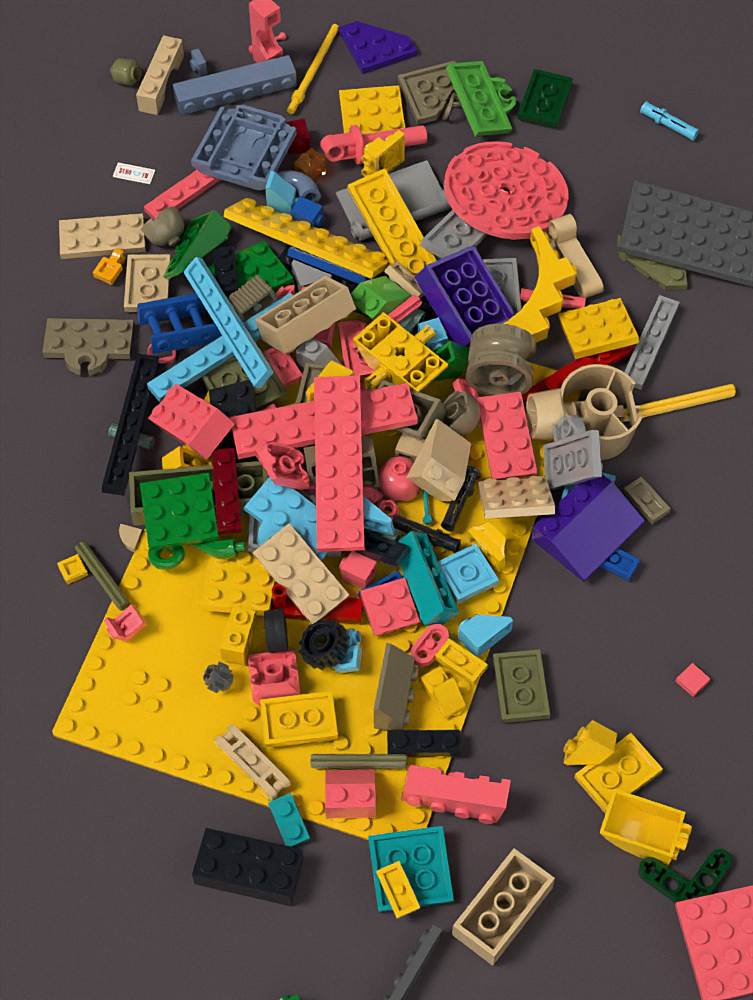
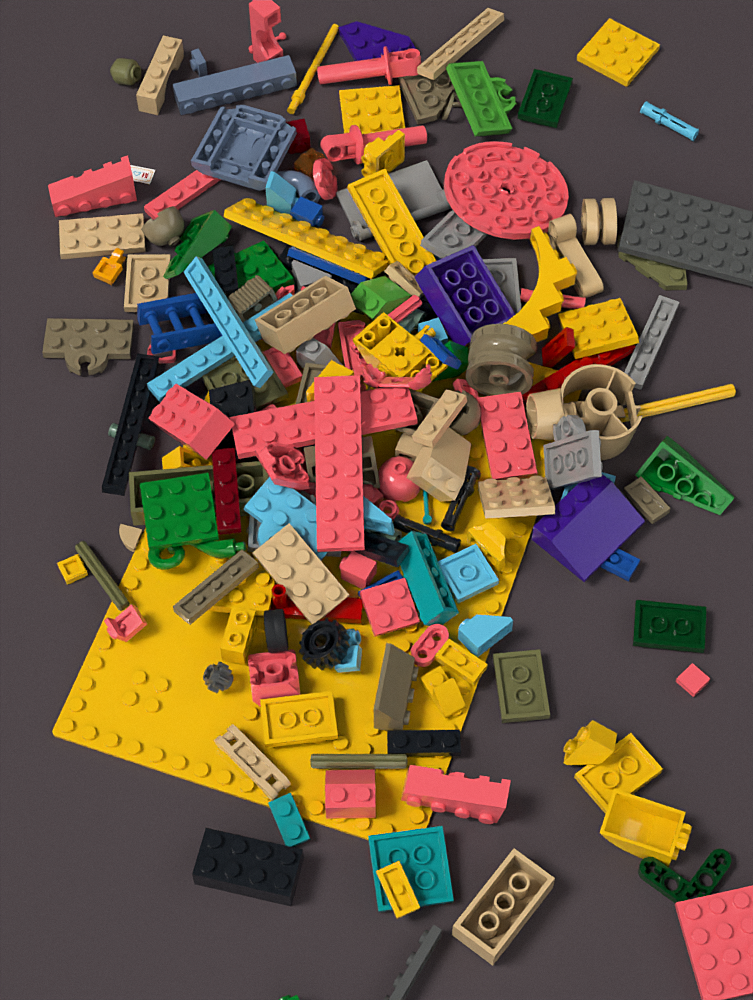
none -> coral wedge [48,155,137,217]
none -> dark tan plate [173,550,259,625]
none -> coral plate [313,158,338,200]
none -> coral piece [317,46,422,85]
none -> coral piece [362,364,432,390]
none -> tan plate [412,390,467,448]
none -> tan plate [417,8,504,80]
none -> blue tile [420,334,462,369]
none -> red plate [542,327,575,368]
none -> yellow plate [577,18,660,87]
none -> tan wheel [581,198,617,245]
none -> dark green plate [633,600,707,653]
none -> green wedge [635,436,735,515]

